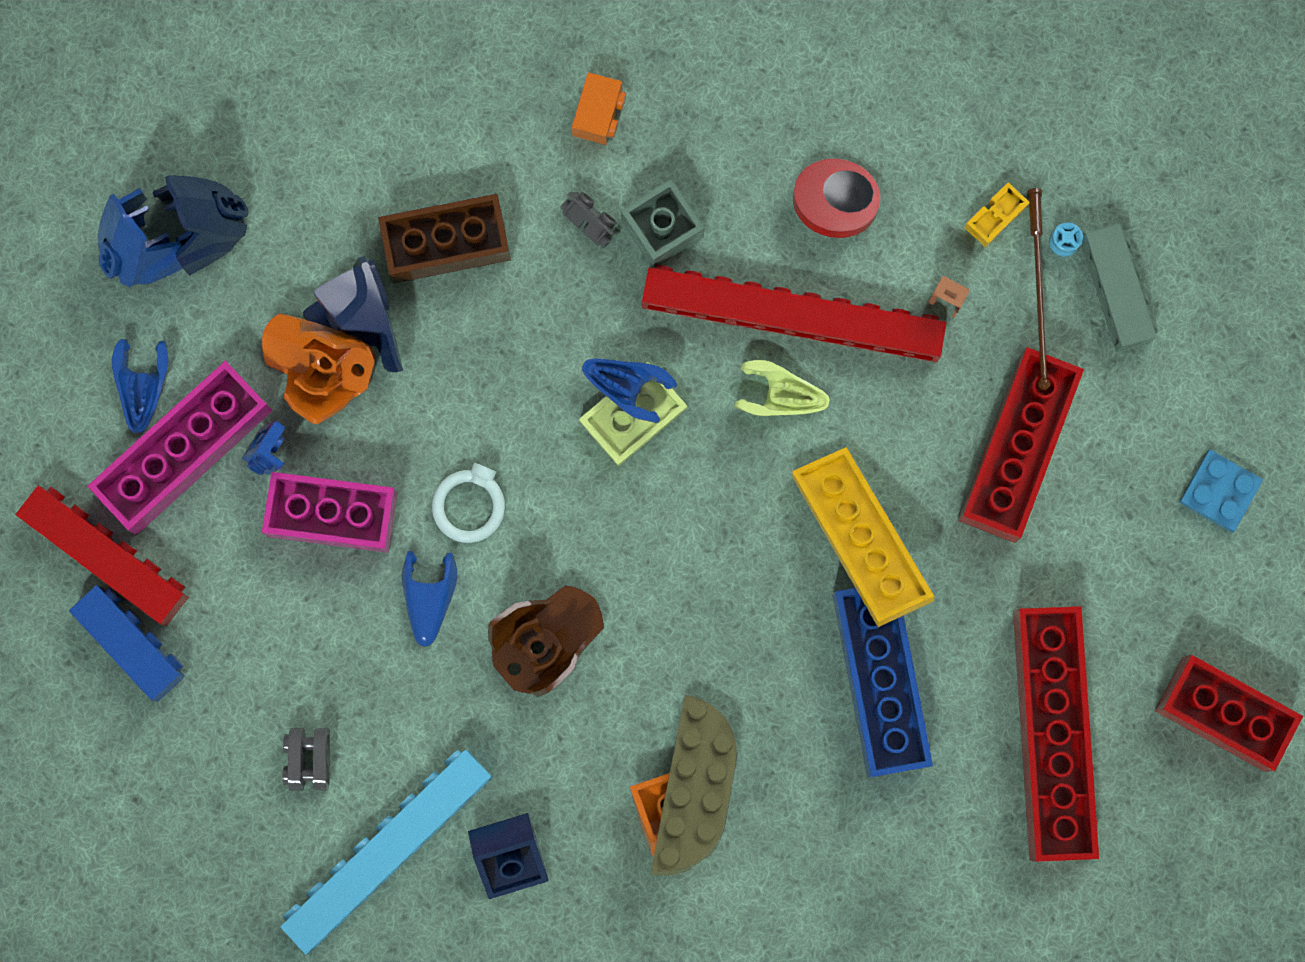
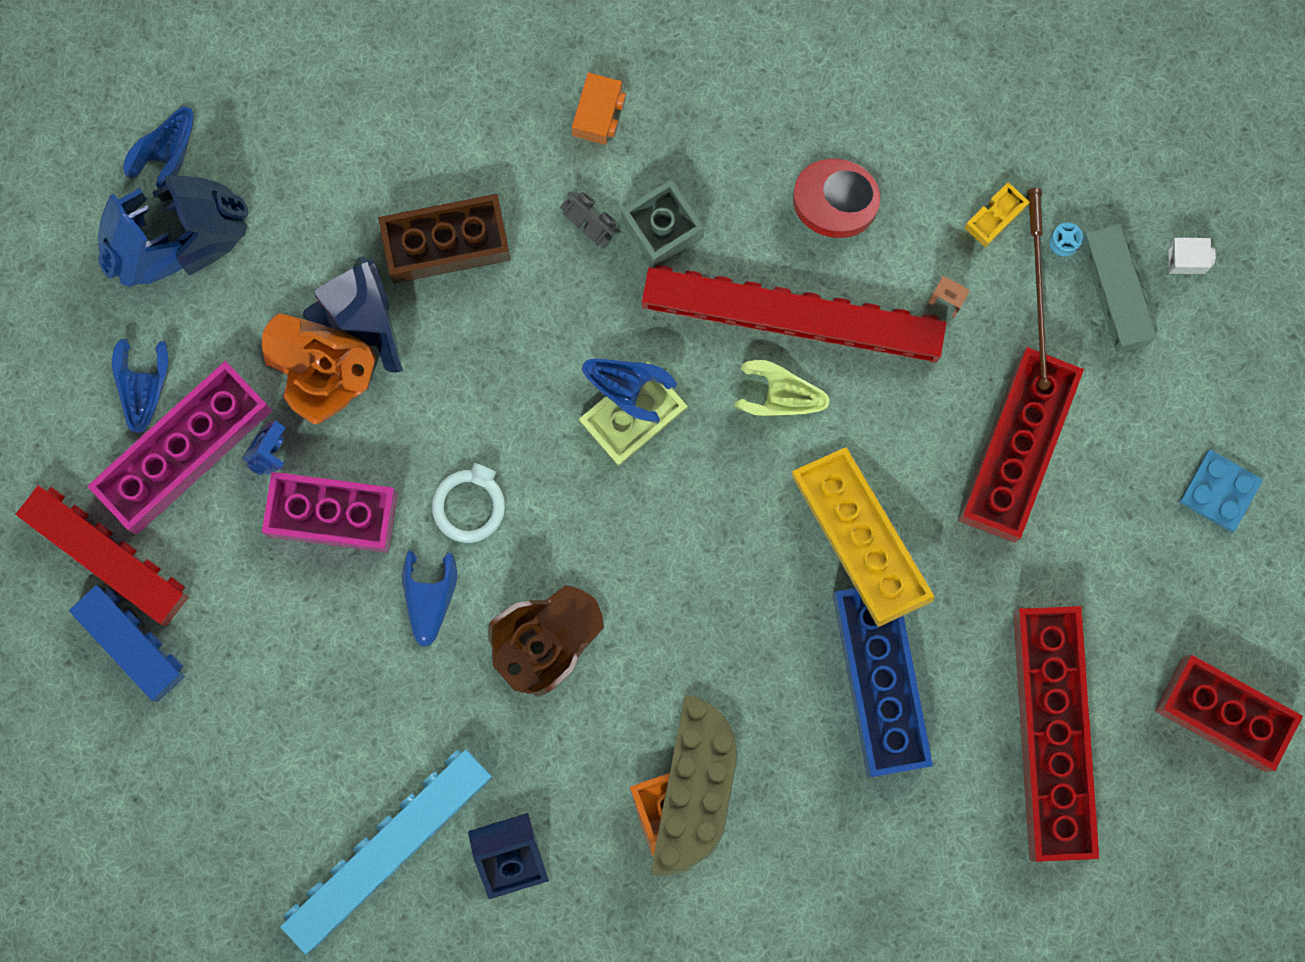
dark grey brick [282,728,330,791] -> none
none -> blue animal [123,107,194,189]
none -> white brick [1168,238,1216,274]

